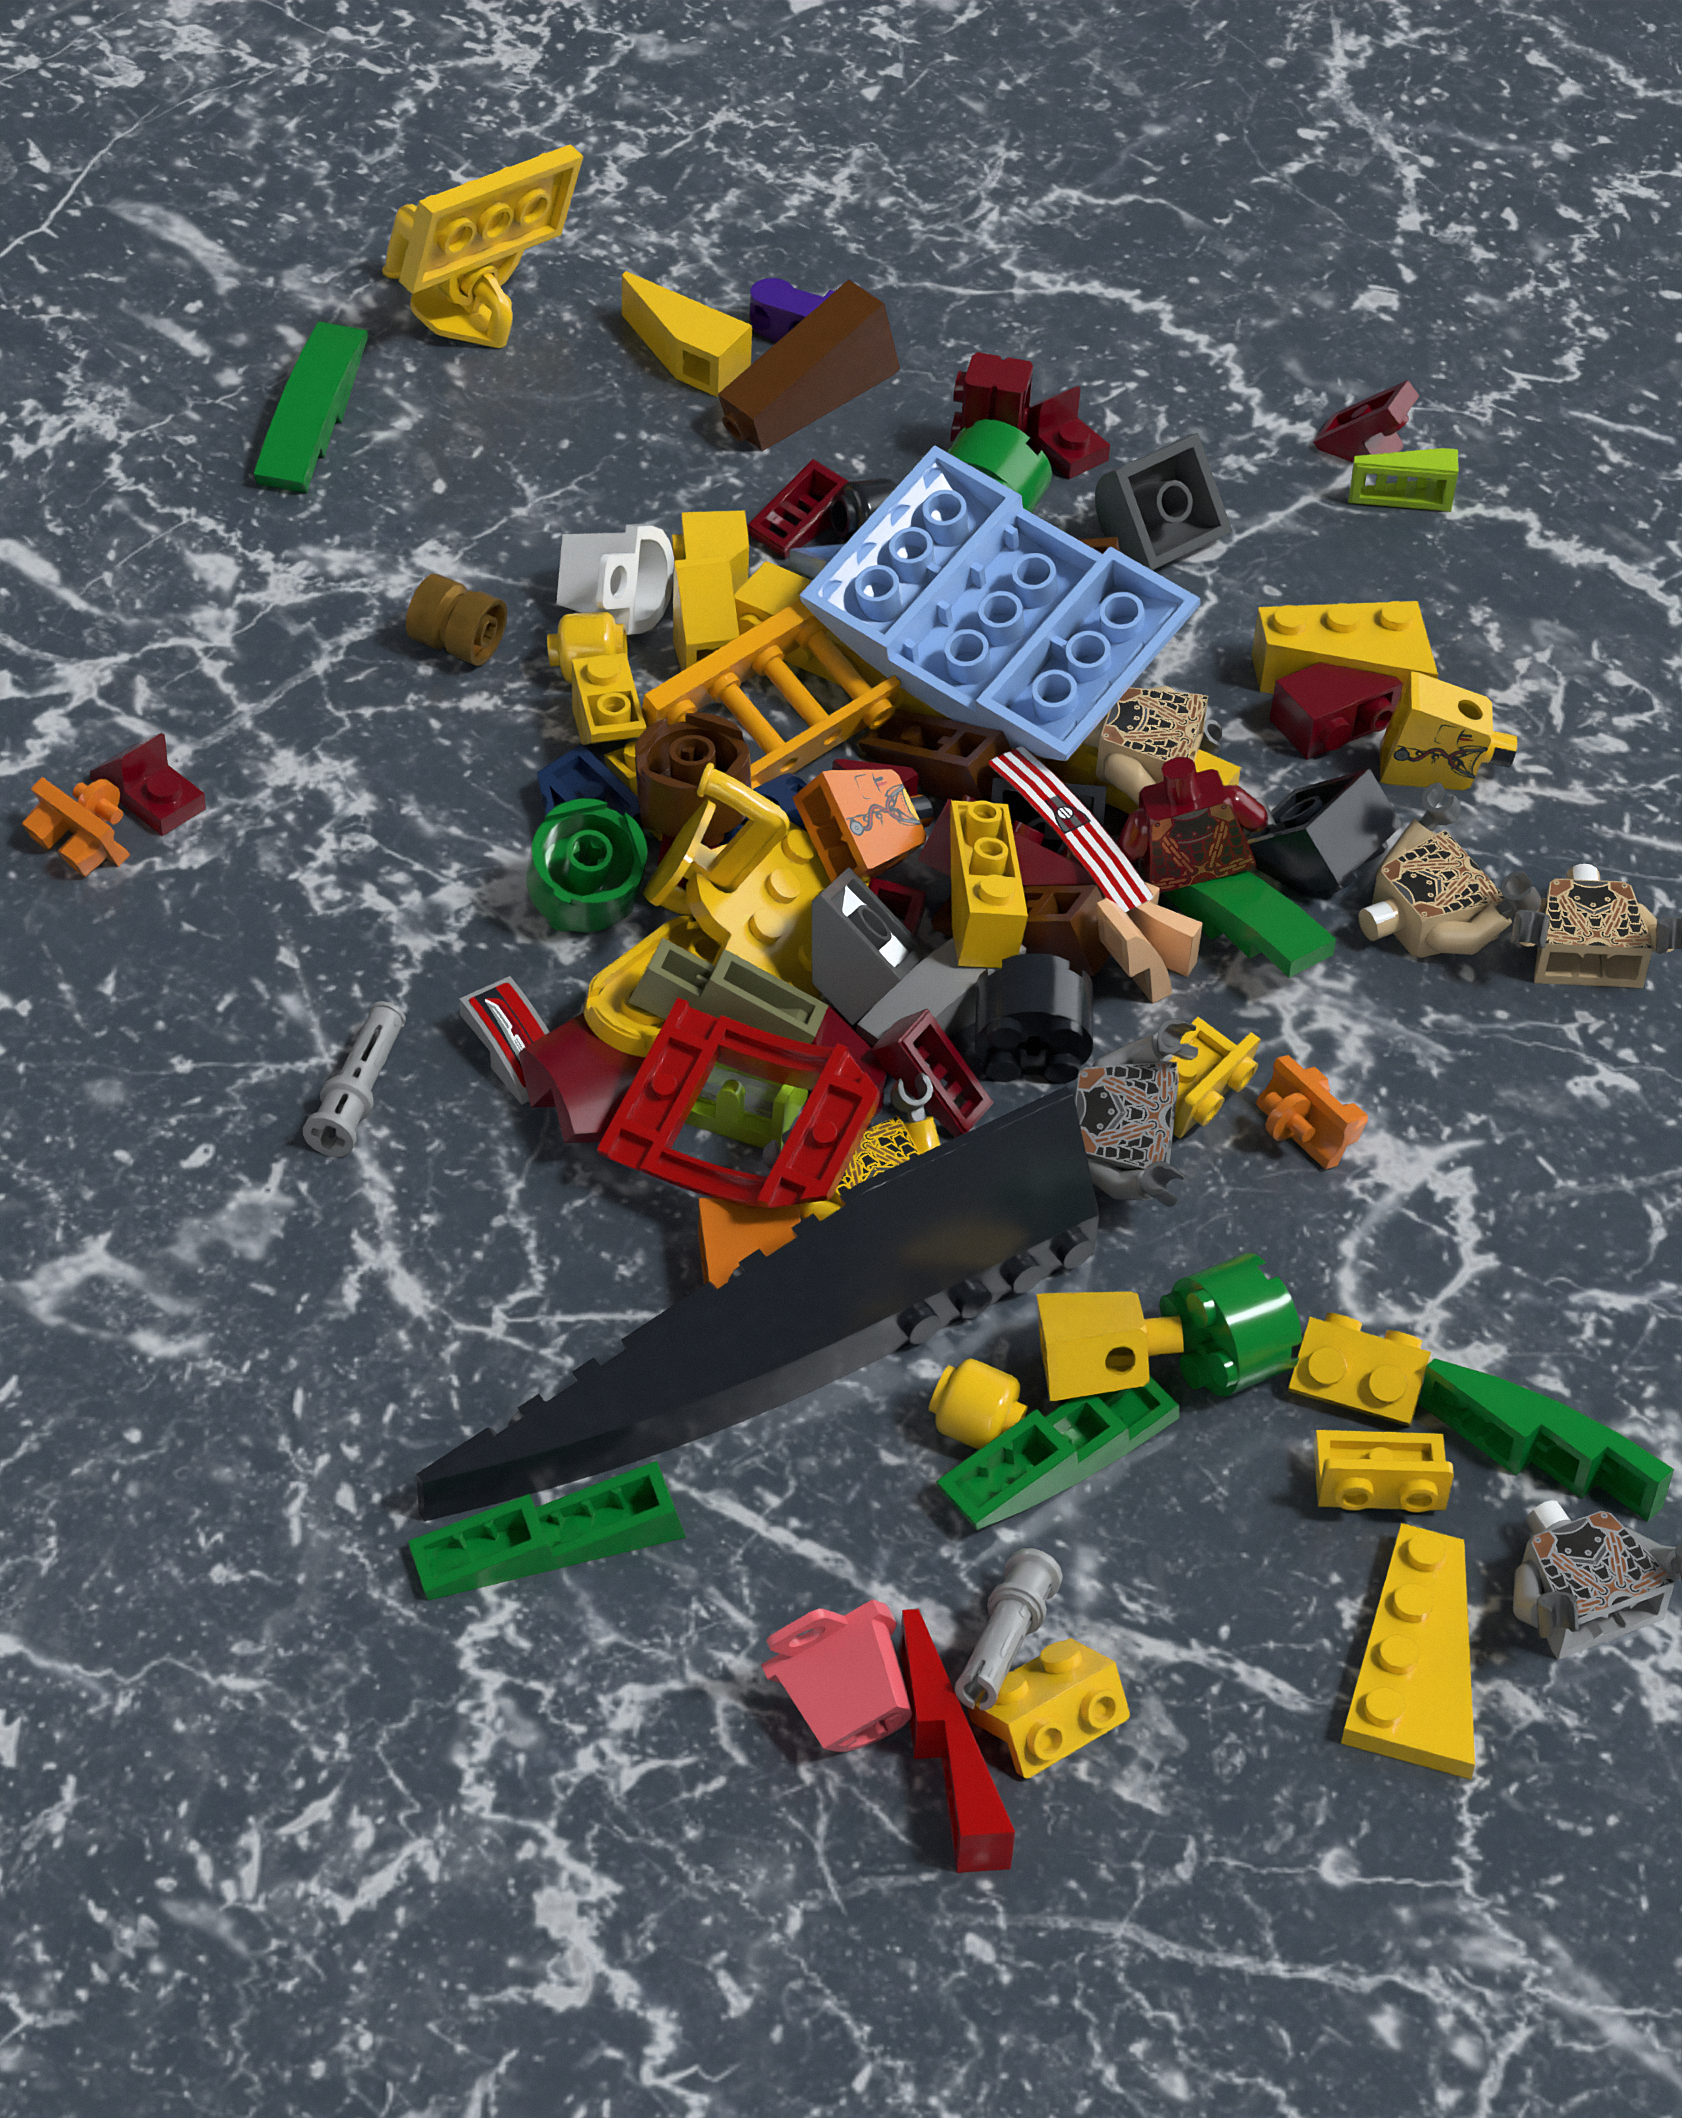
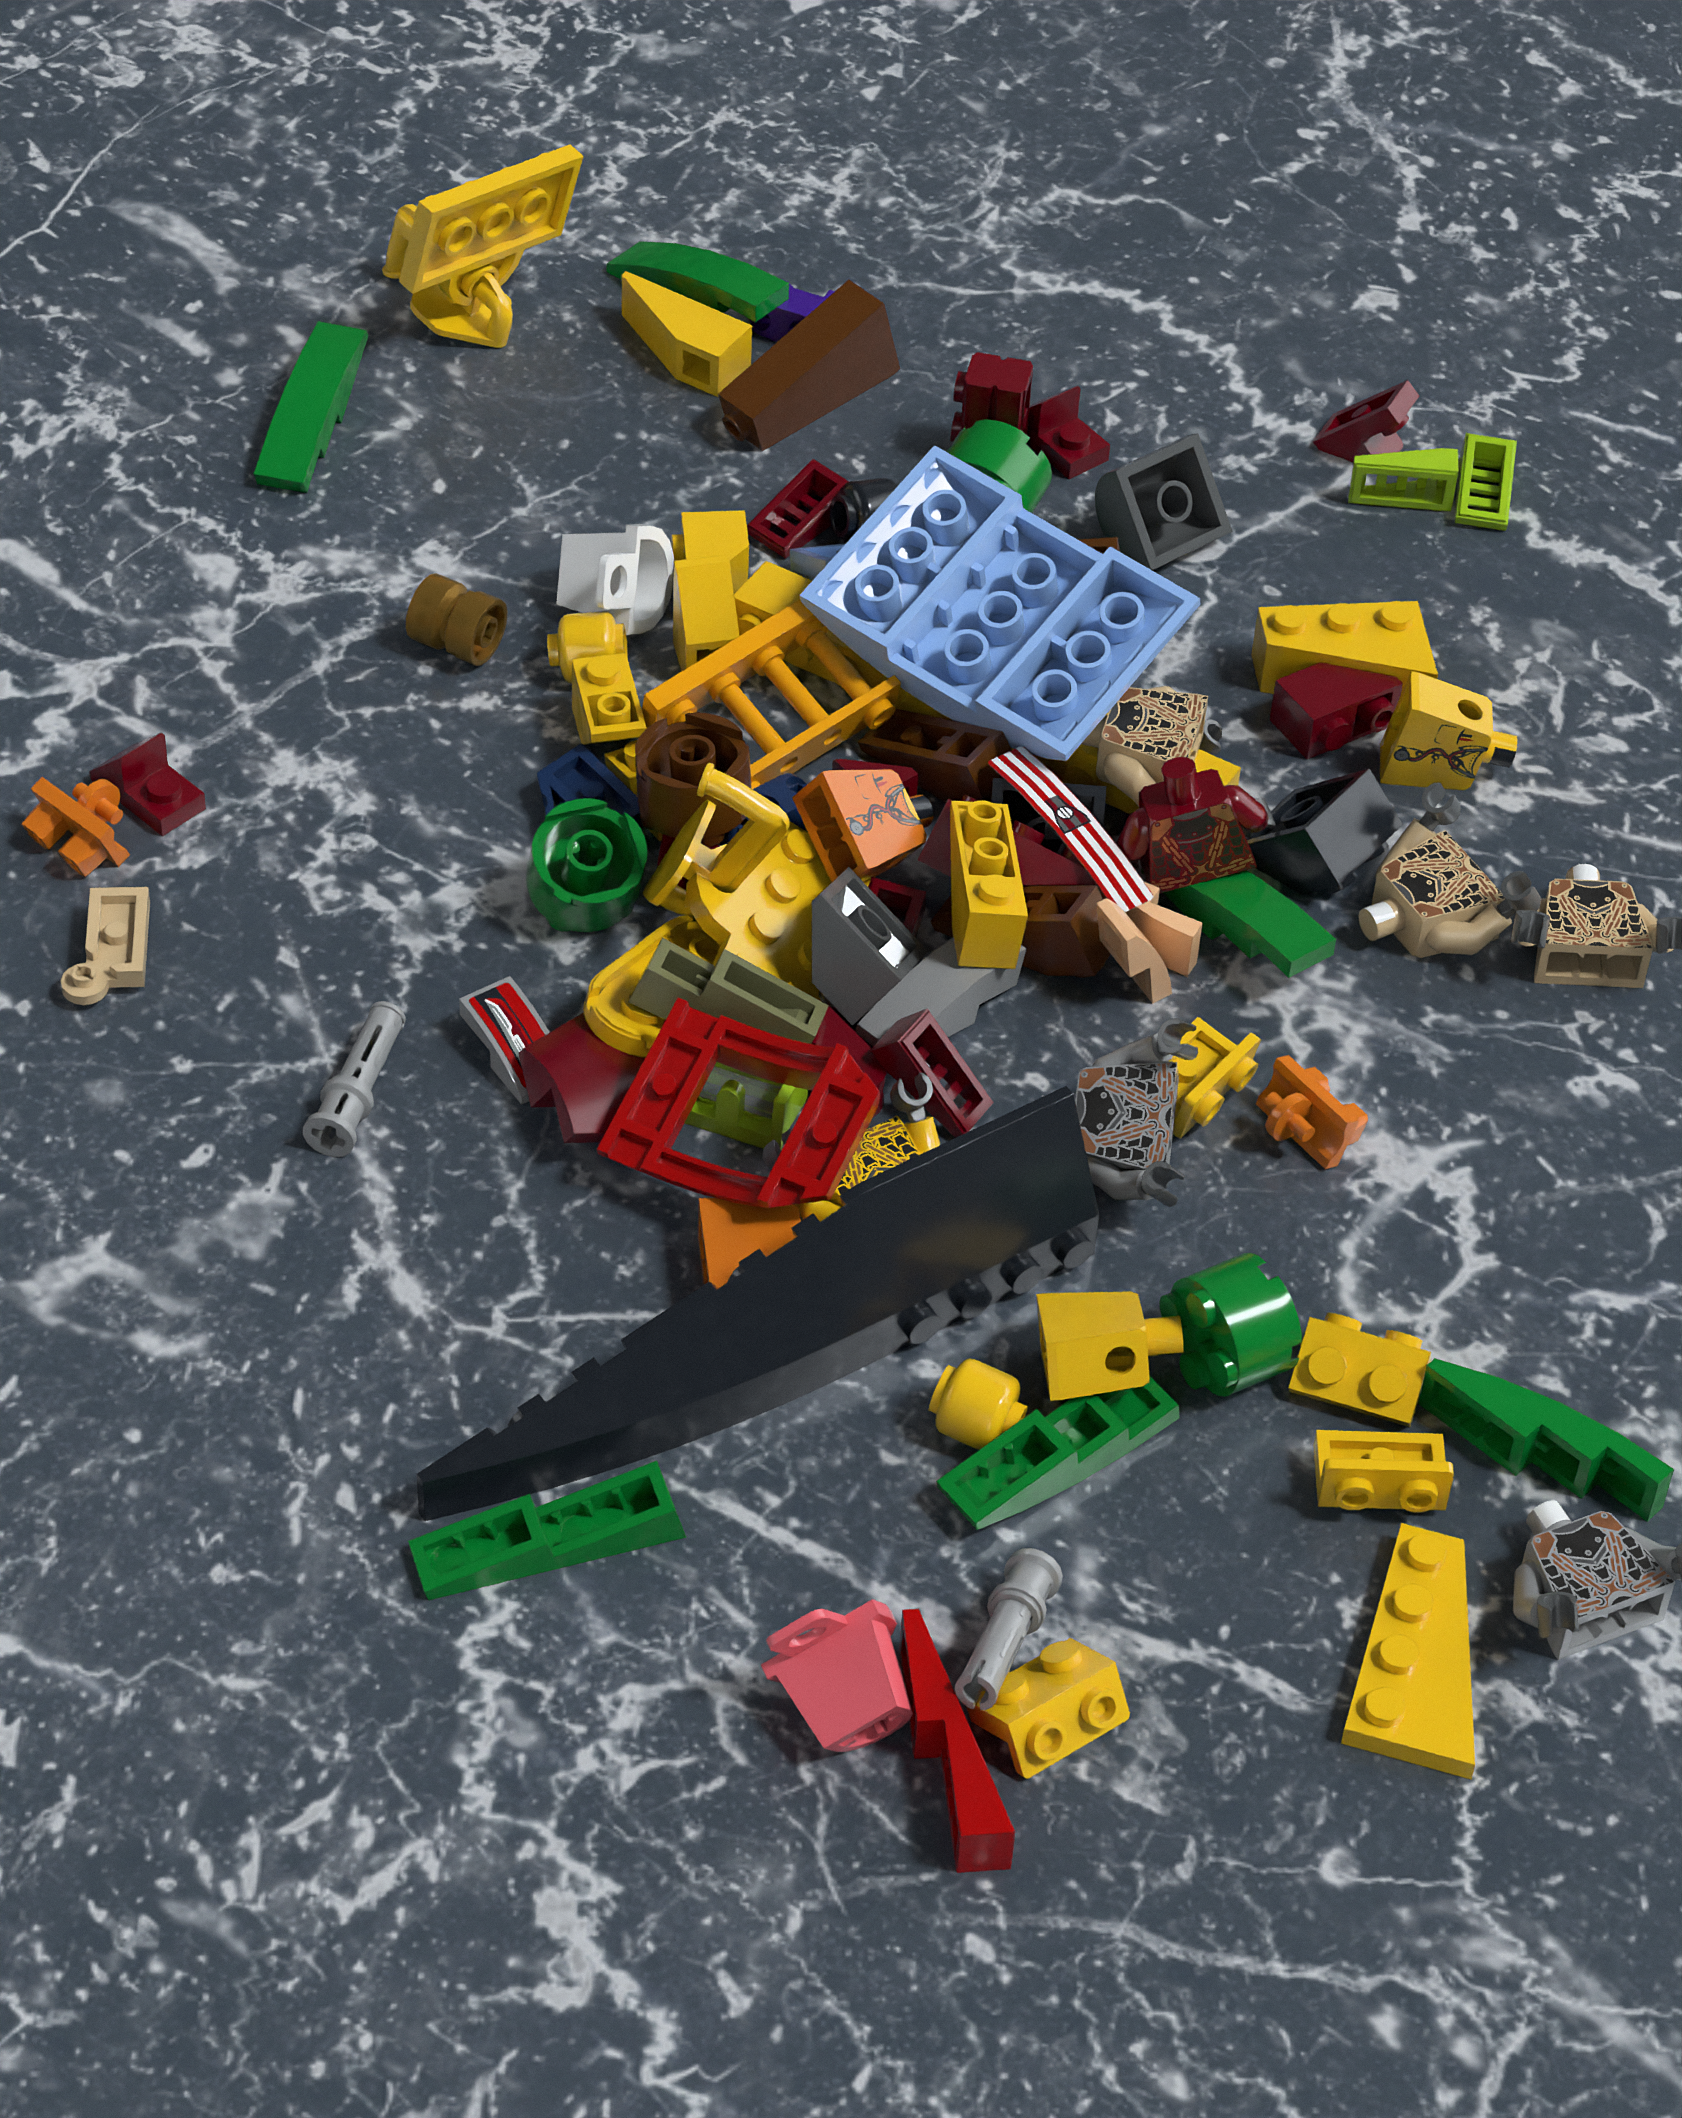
black brick [975,953,1093,1083] -> none
none -> tan hinge [61,887,150,1005]
none -> green slope [606,241,789,322]
none -> lime slope [1455,433,1517,531]

